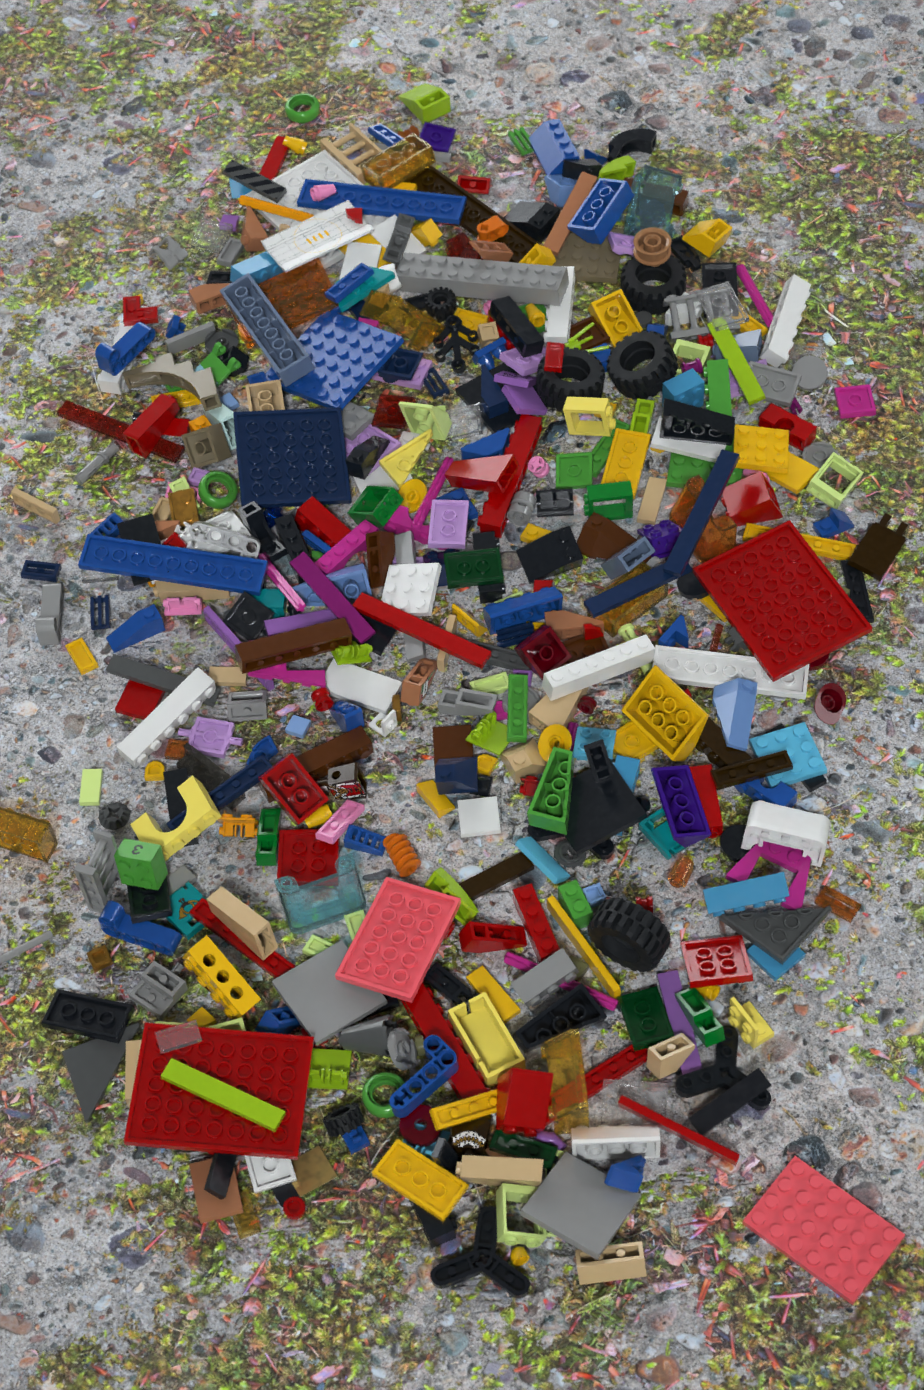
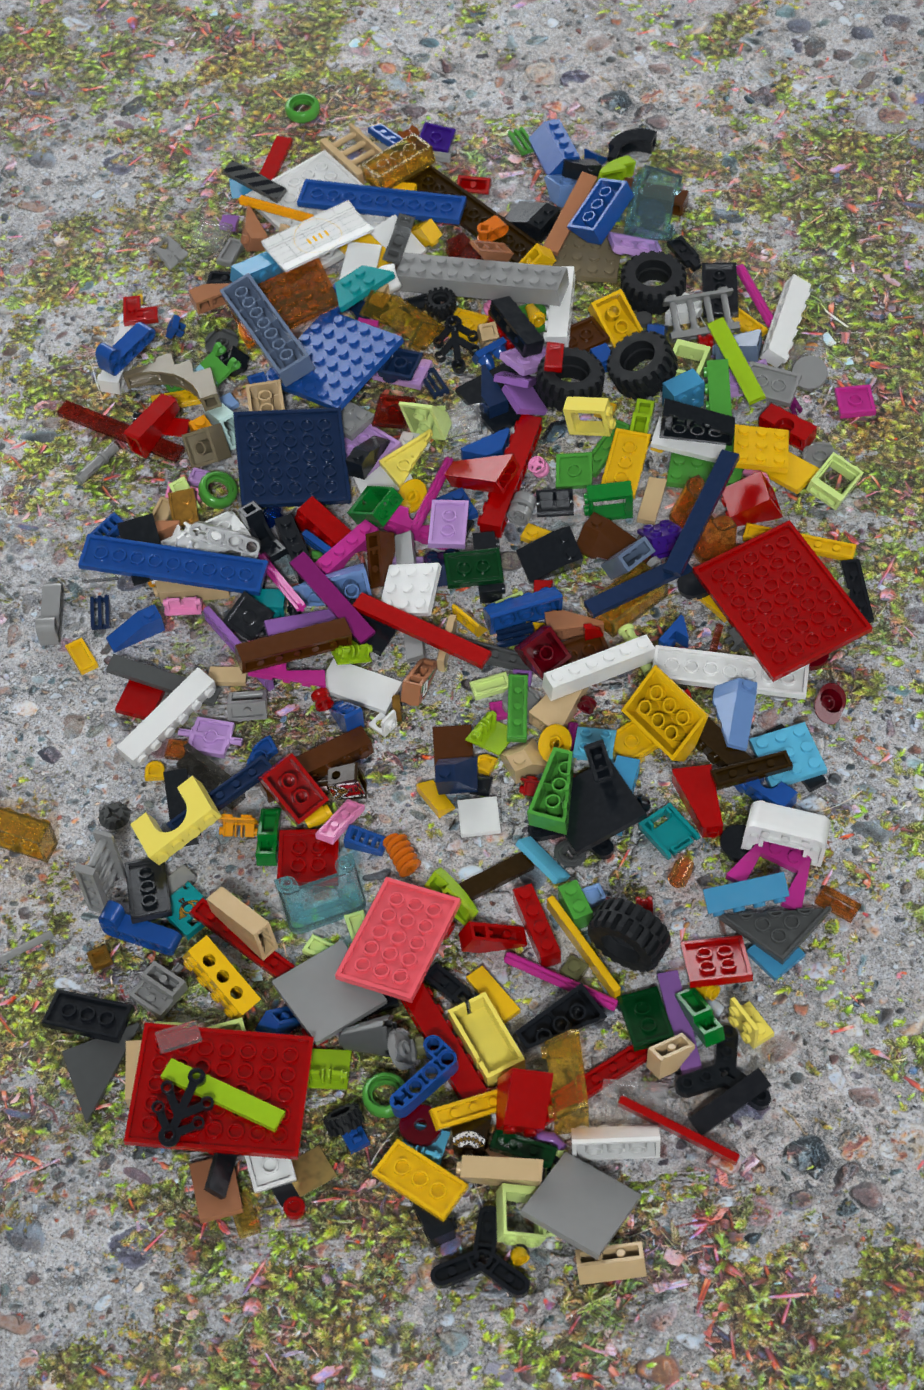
tan tile [11,487,60,524] -> none
dark blue tile [20,560,62,582] -> none
yellowish green tile [79,769,103,806] -> none
bright green brick [114,838,168,890] -> none
red tile [162,532,187,548] -> none
light grey tile [165,321,215,355] -> none
yellow tile [187,1007,217,1027] -> none
yellow cone [283,135,308,155] -> none
light blue tile [285,715,311,739] -> none
bright pink cone [310,184,336,202] -> none
blue tile [324,263,374,304] -> none
red tile [345,208,363,224] -> none
lime slope [398,83,451,124] -> none
black tile [431,1138,461,1176] -> none
light grey slope [438,688,498,716] -> none
light grey brick [511,948,579,1007] -> none
lime plant [564,322,610,353] -> none
blue slope [604,1155,646,1193] -> none
medium nougat wheel [633,227,672,267] -> none
dark purple slope [651,765,711,848] -> none
magenta bush [680,358,703,374] -> none
yellow slope [682,218,733,258] -> none
clear tile [696,281,749,331] -> none
coral plate [742,1156,905,1305] -> none
blue slope [812,508,854,538] -> none
dark brown tile [847,513,908,582] -> none
none -> black plant [151,1068,214,1147]

